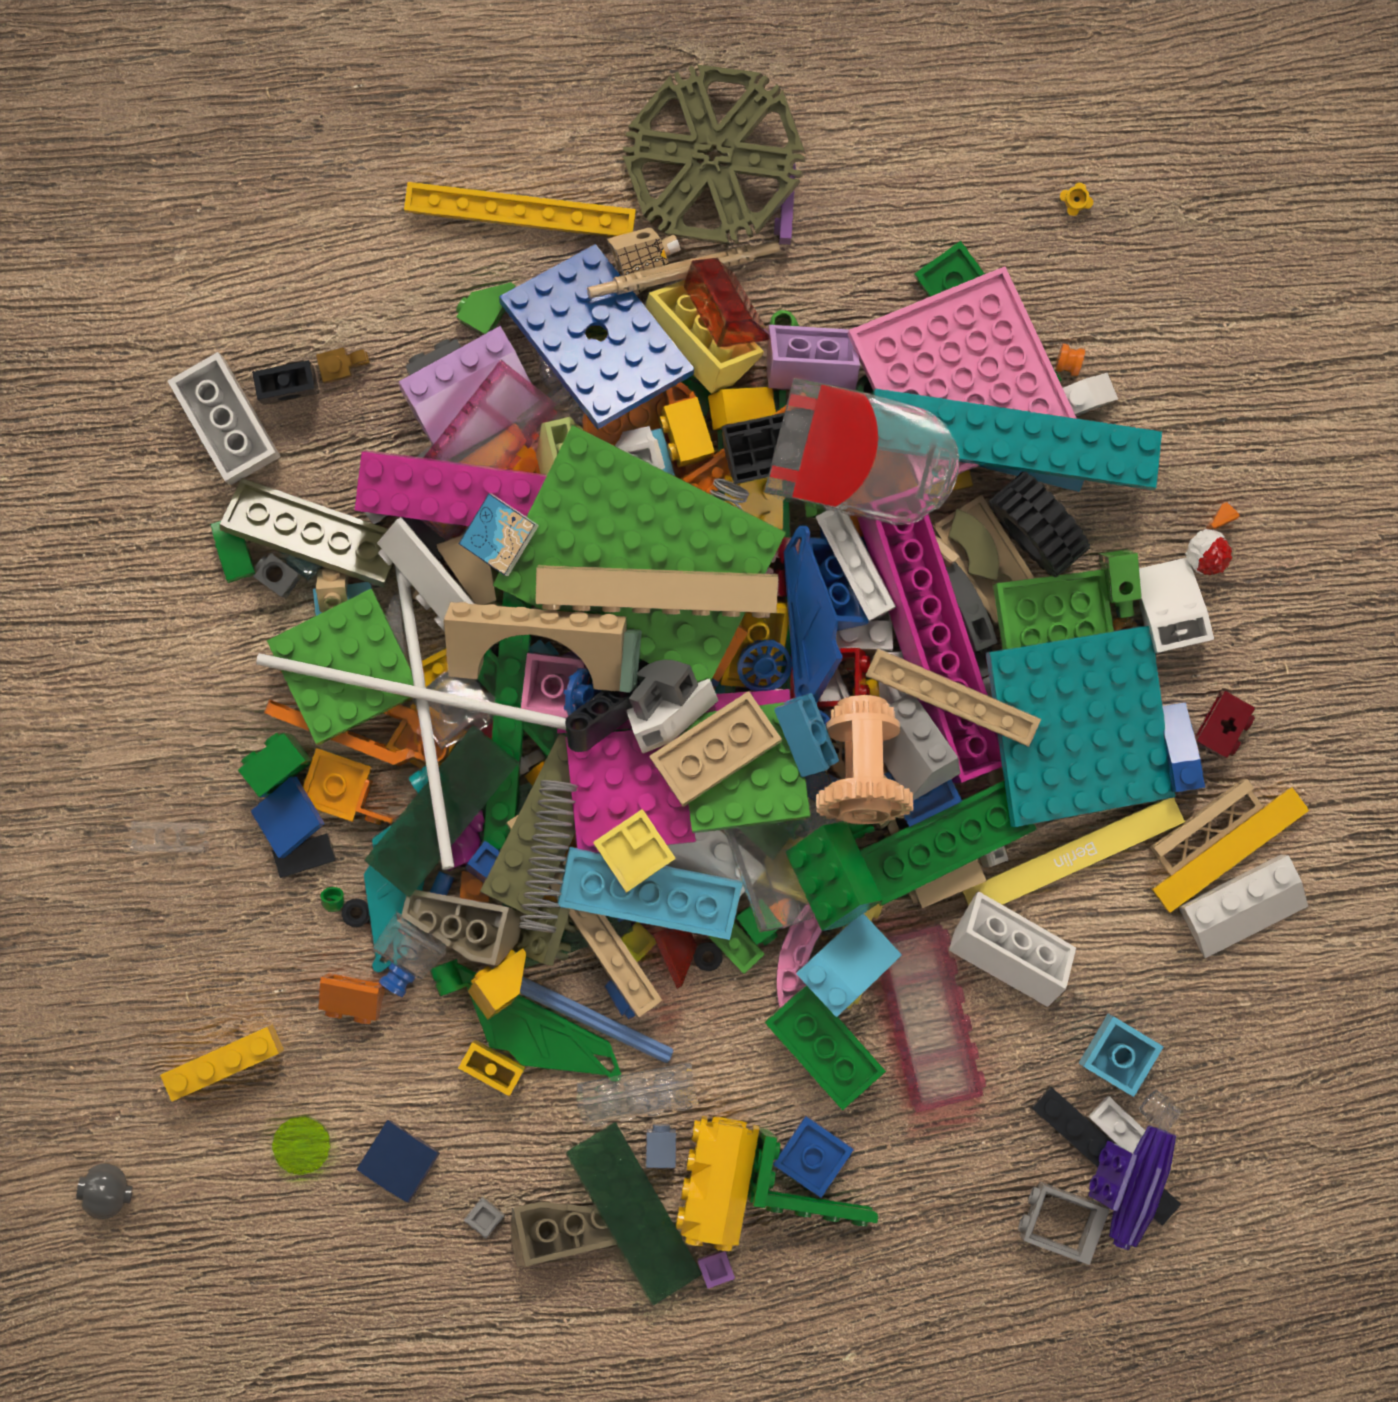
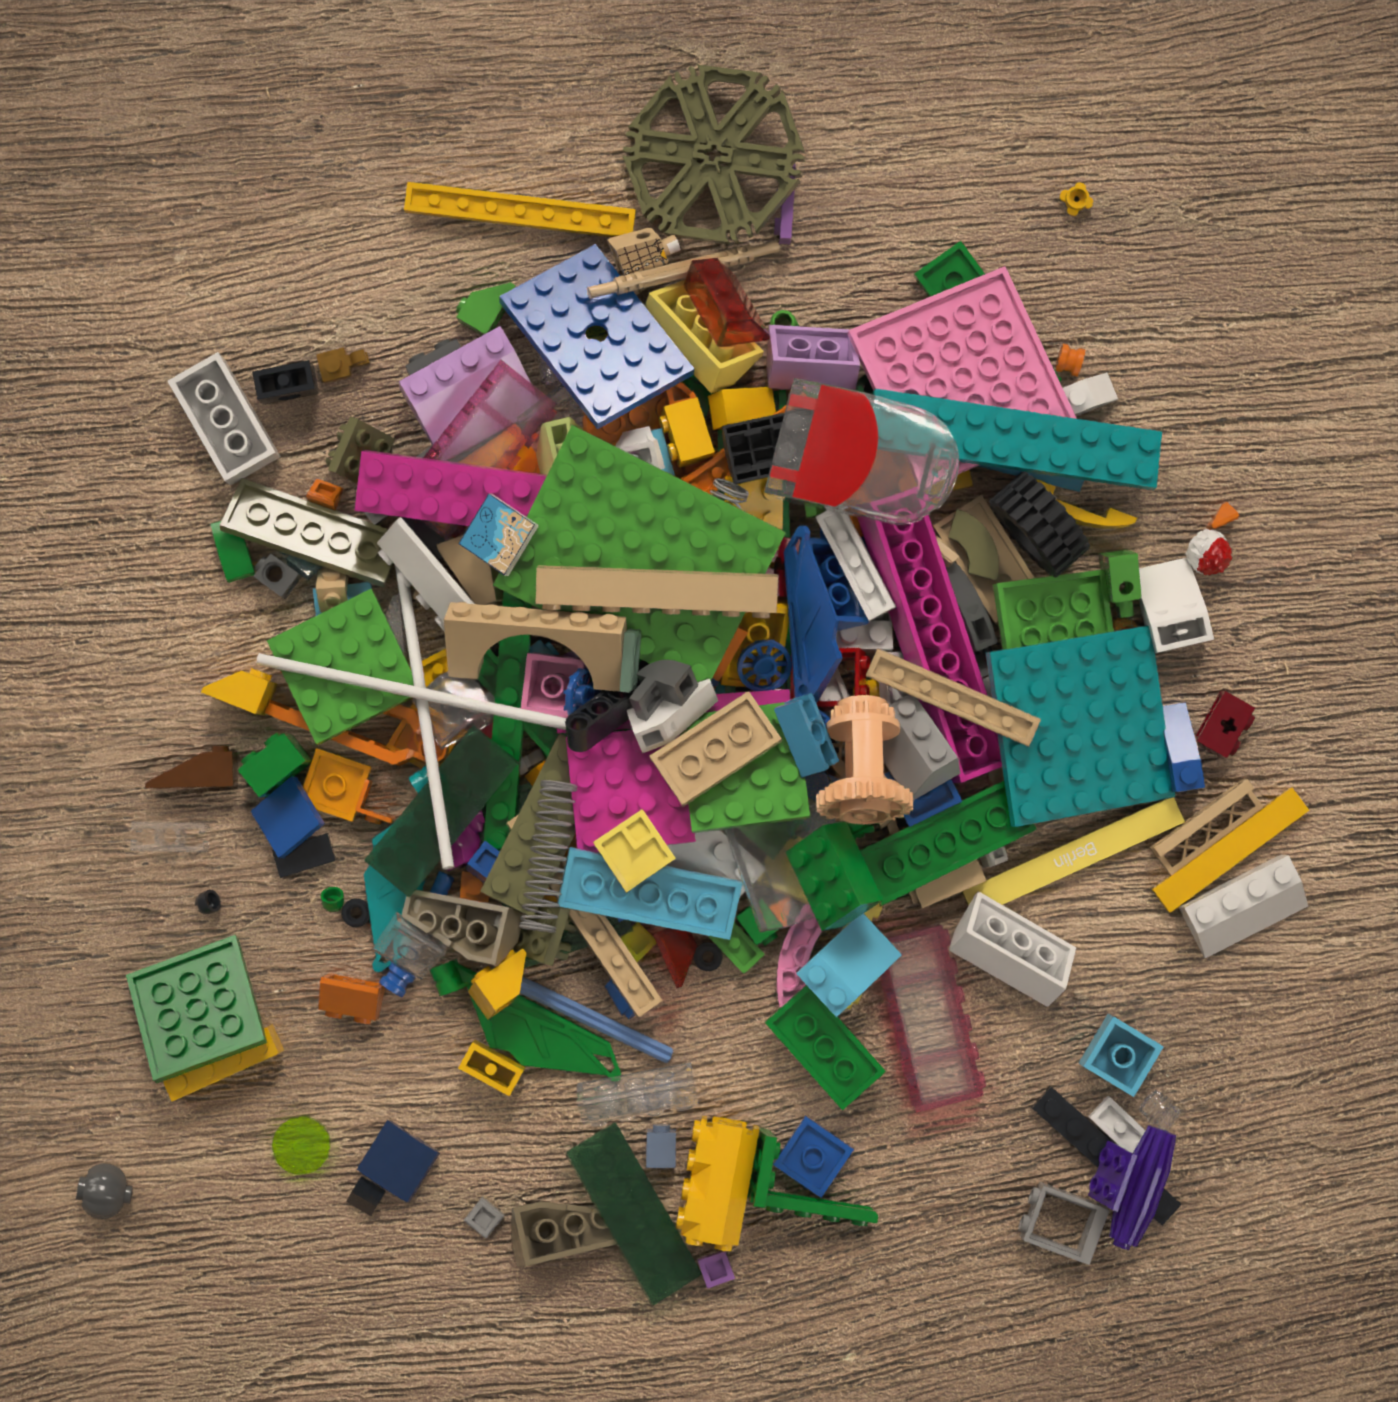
none -> green plate [126,935,268,1084]
none -> reddish brown slope [145,746,238,789]
none -> black hinge [195,890,221,915]
none -> yellow slope [201,668,278,716]
none -> orange slope [306,479,343,511]
none -> olive plate [326,416,395,485]
none -> black slope [346,1176,386,1216]
none -> yellow slope [1036,479,1137,529]

